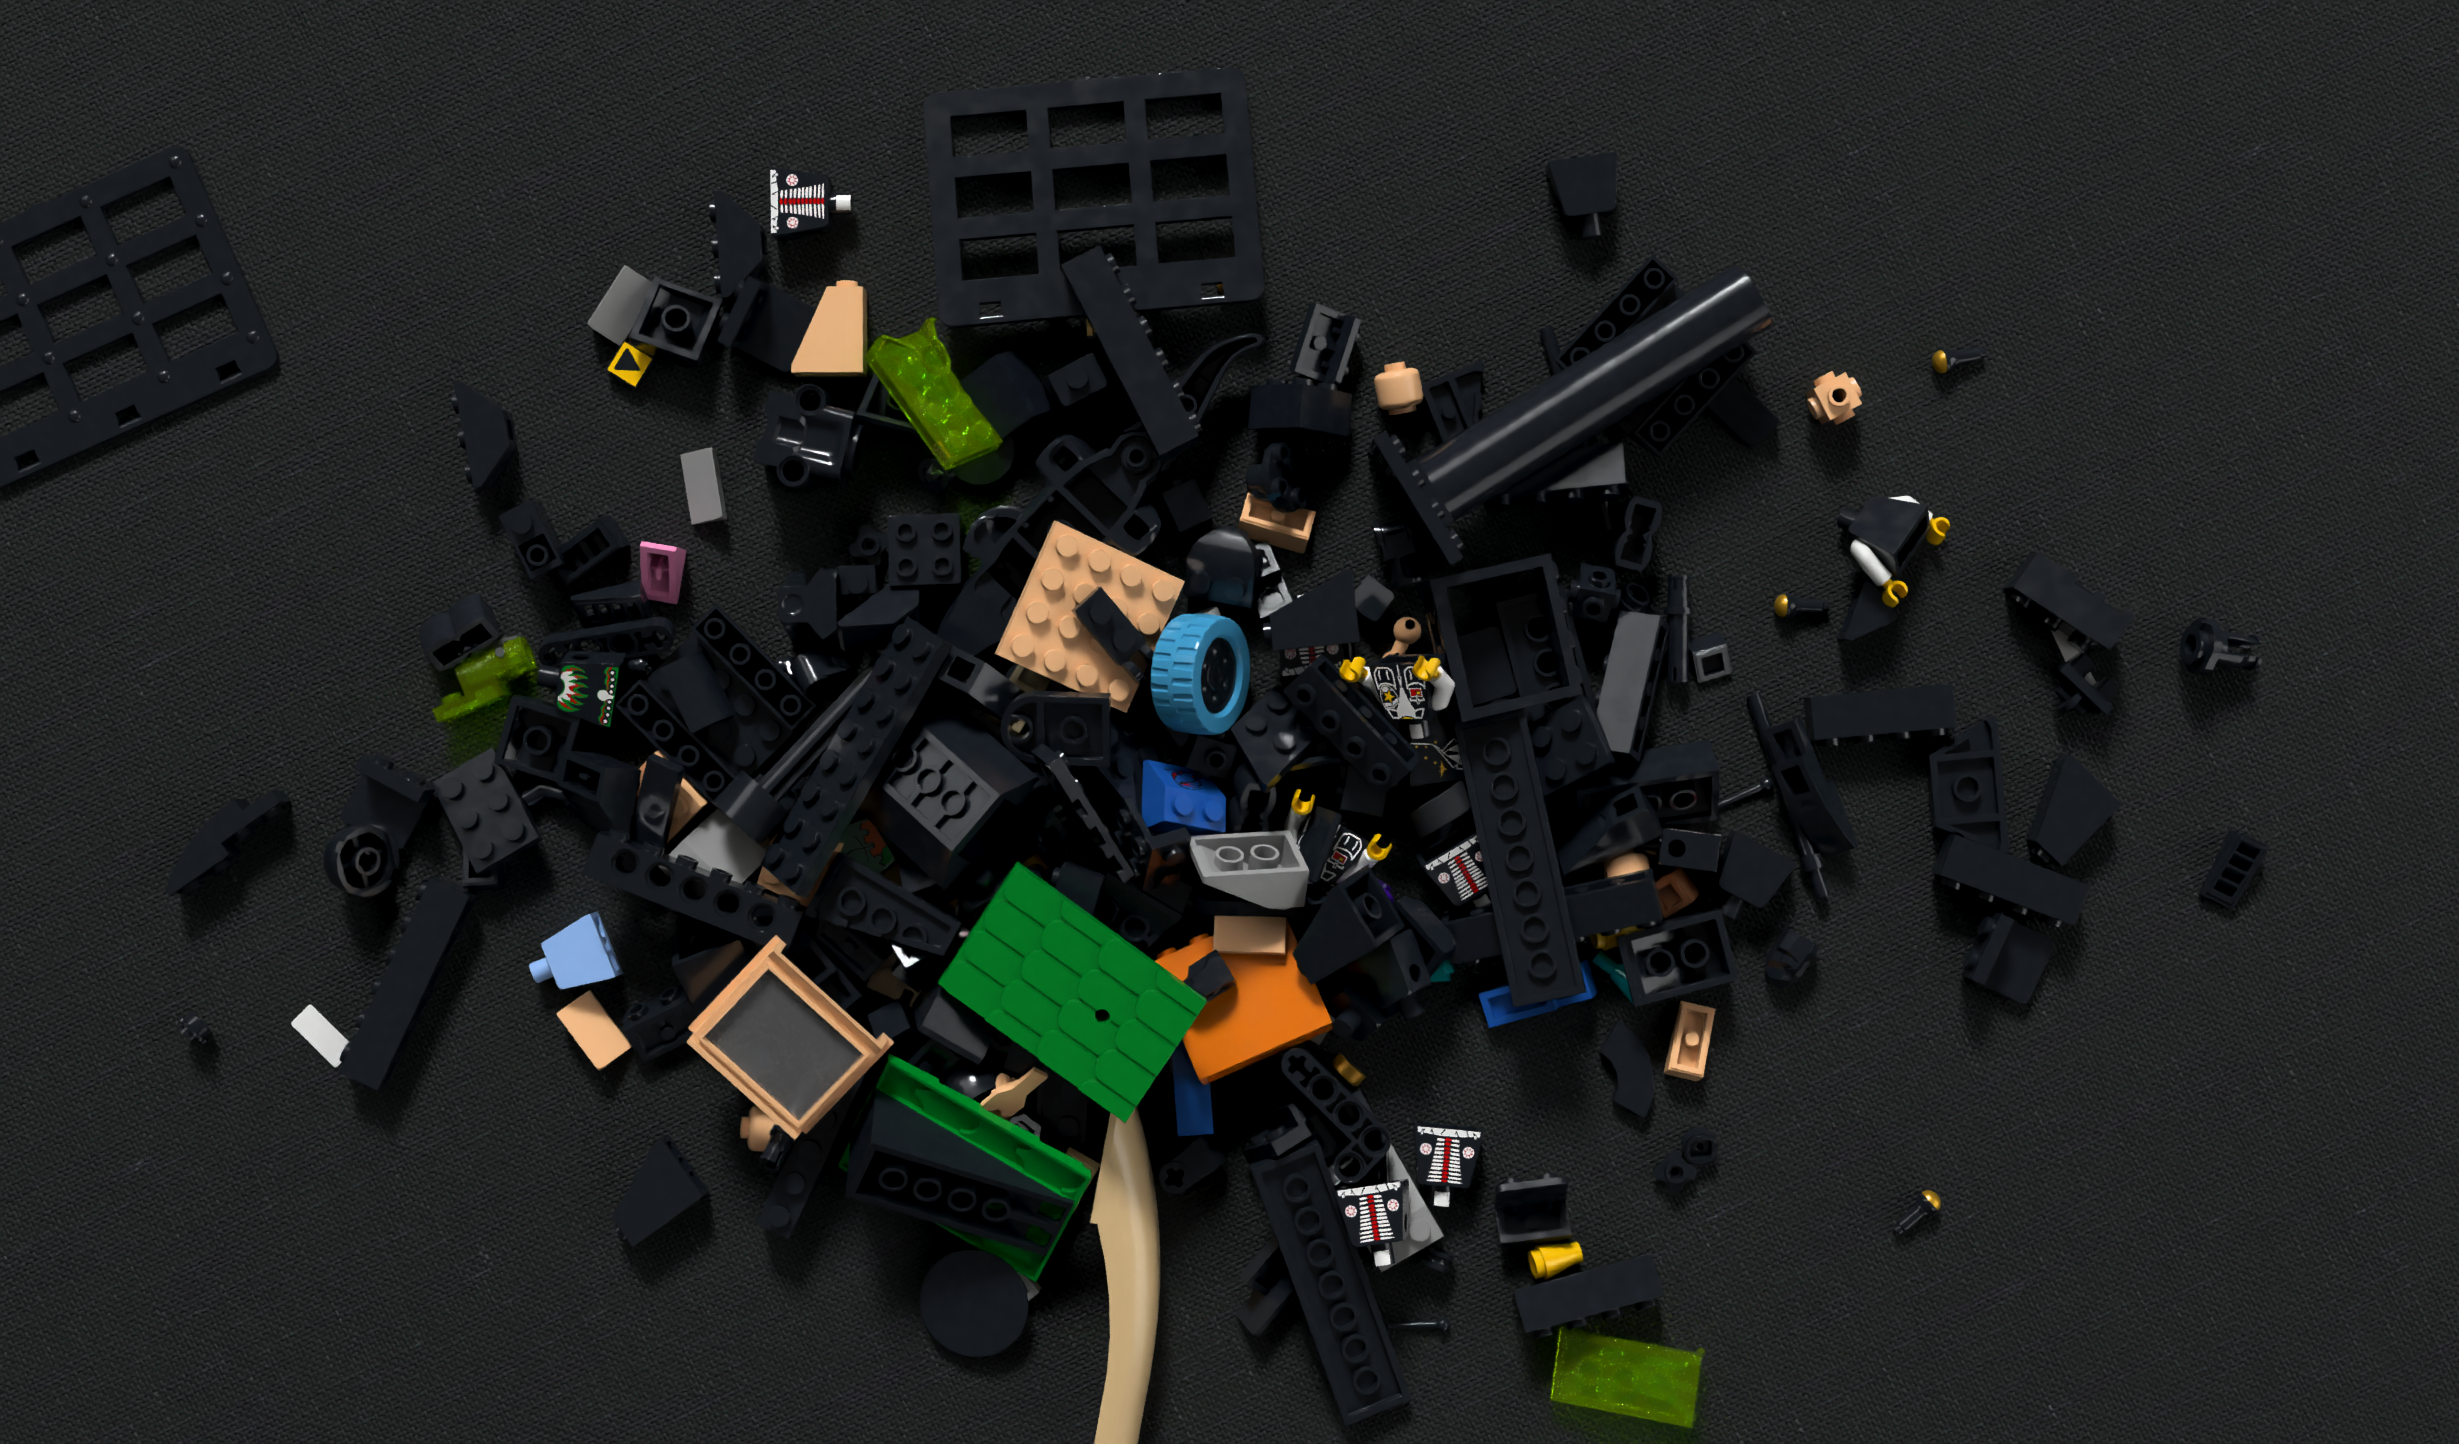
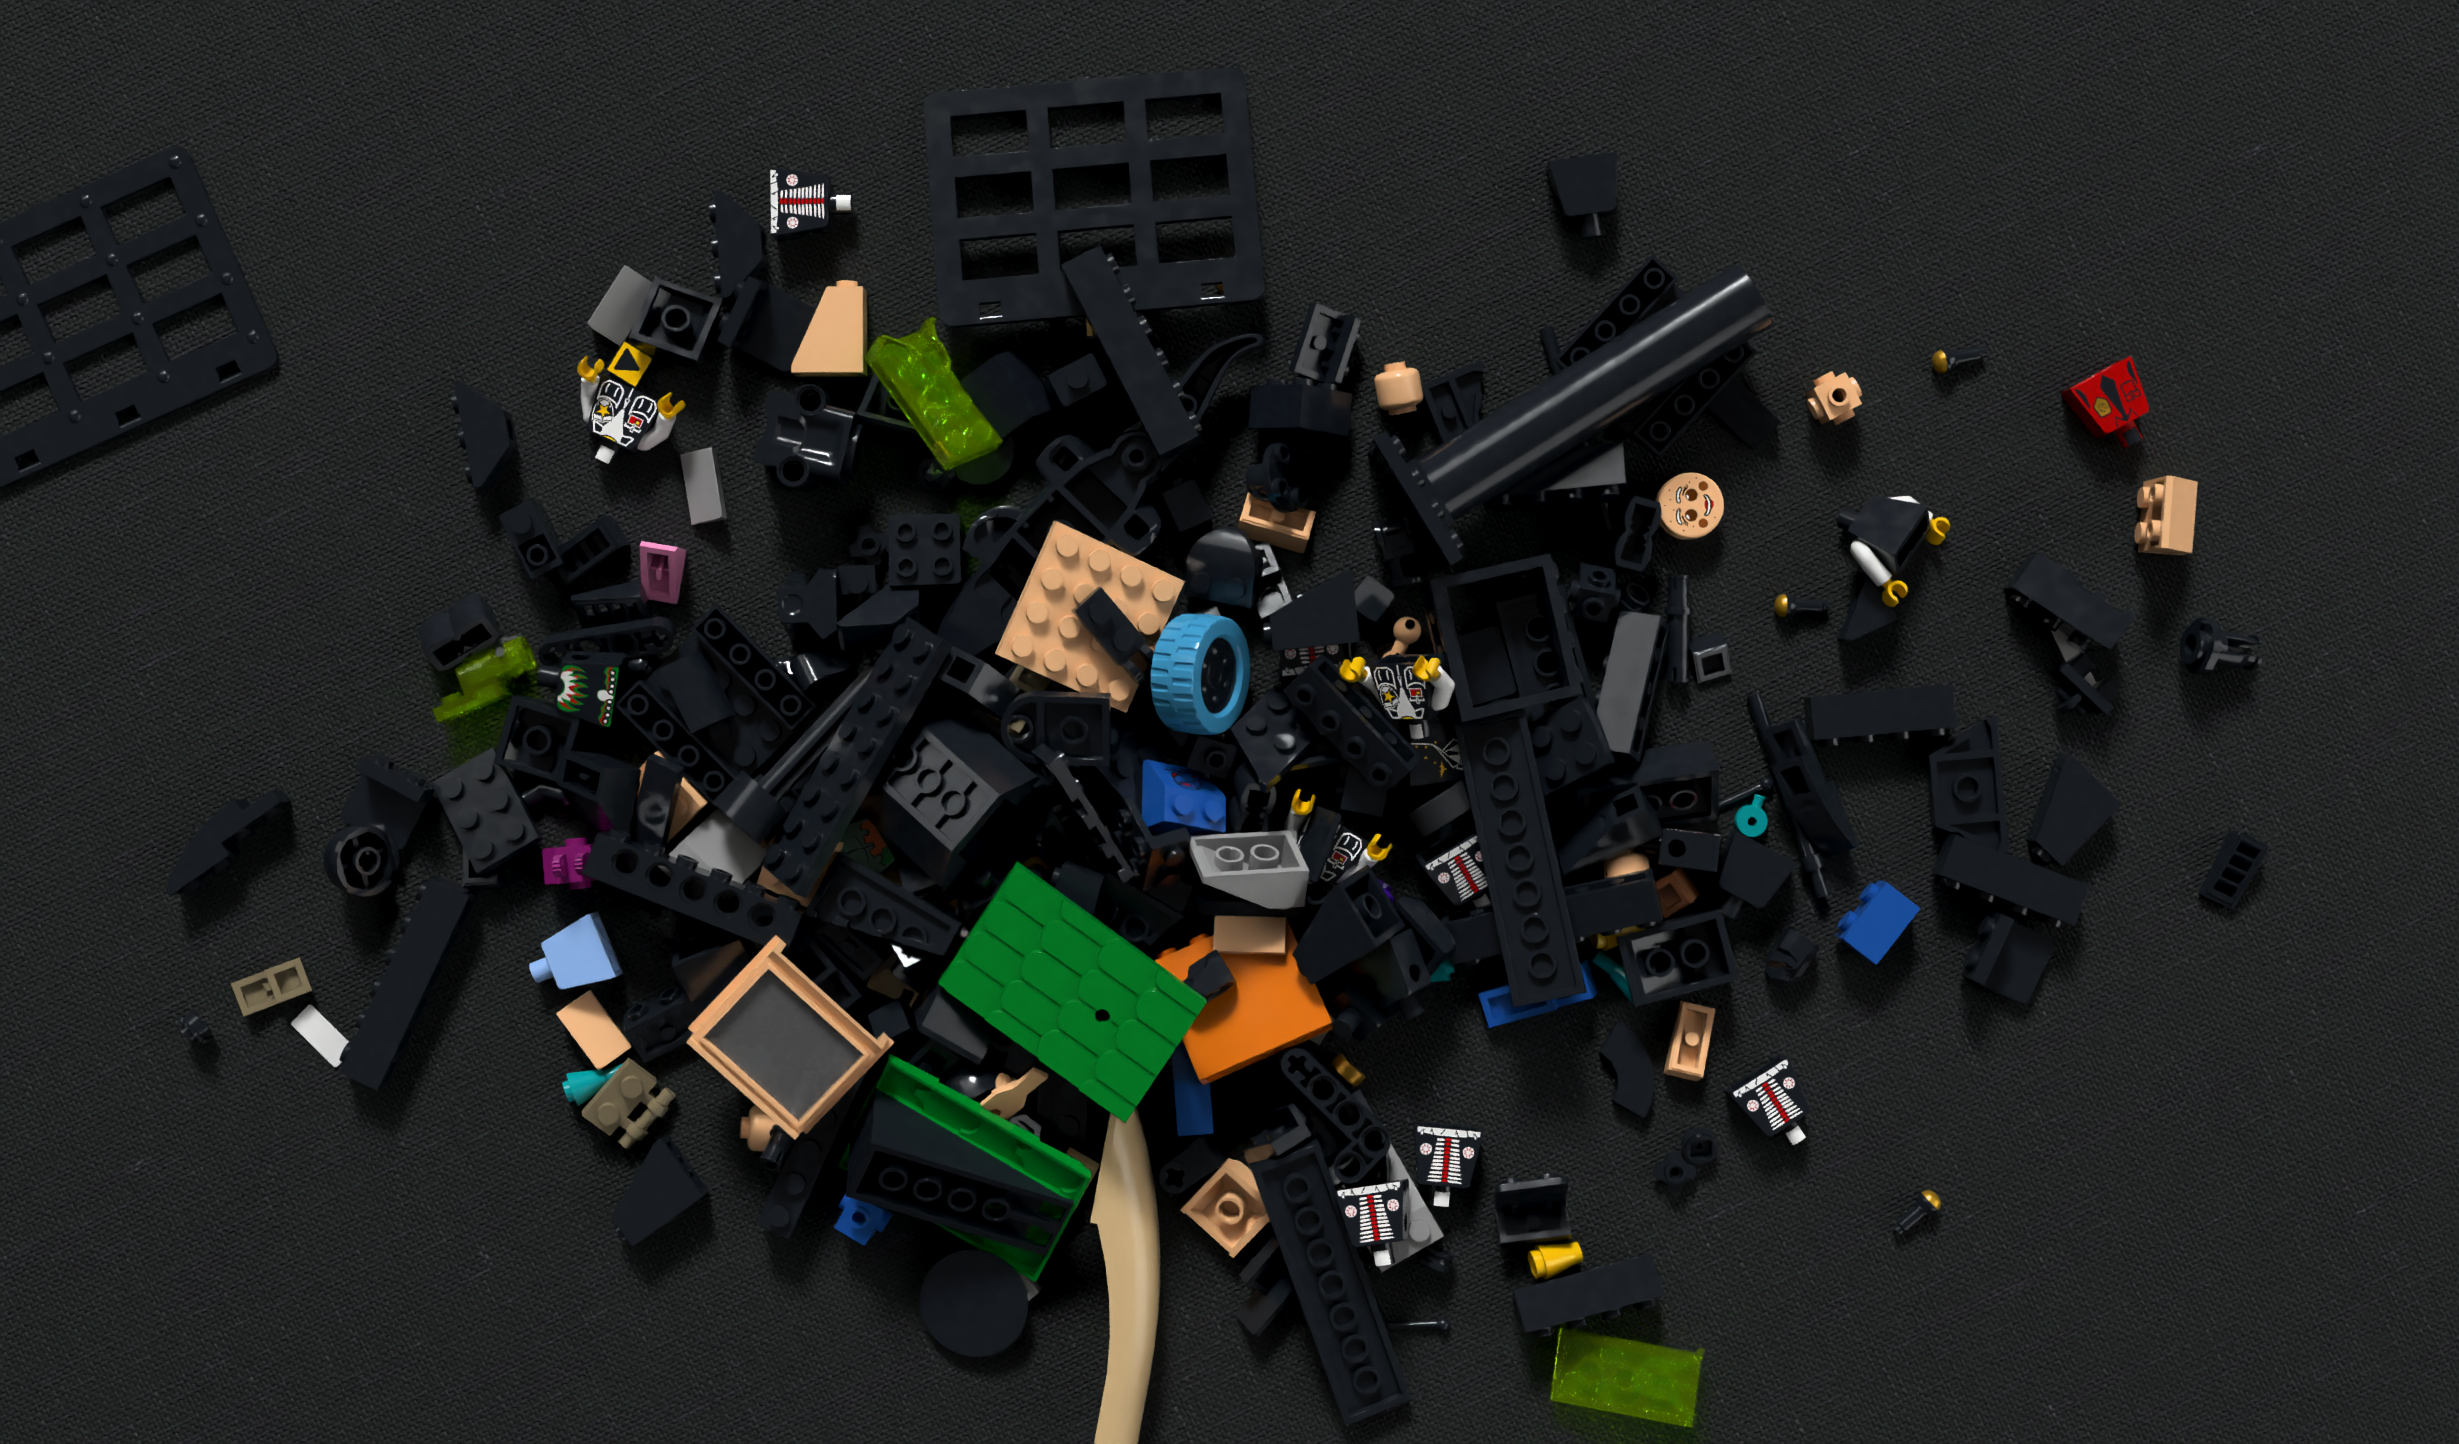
none -> dark tan slope [231,957,312,1017]
none -> magenta hinge [542,837,596,890]
none -> teal cone [562,1064,622,1106]
none -> torso [577,355,685,466]
none -> dark tan plate [582,1057,676,1150]
none -> blue brick [834,1194,892,1246]
none -> light nougat slope [1180,1158,1269,1258]
none -> light nougat head [1655,472,1724,540]
none -> torso [1725,1054,1810,1146]
none -> teal piece [1734,794,1768,838]
none -> blue brick [1835,880,1921,965]
none -> red torso [2061,356,2149,448]
none -> light nougat slope [2134,476,2198,555]

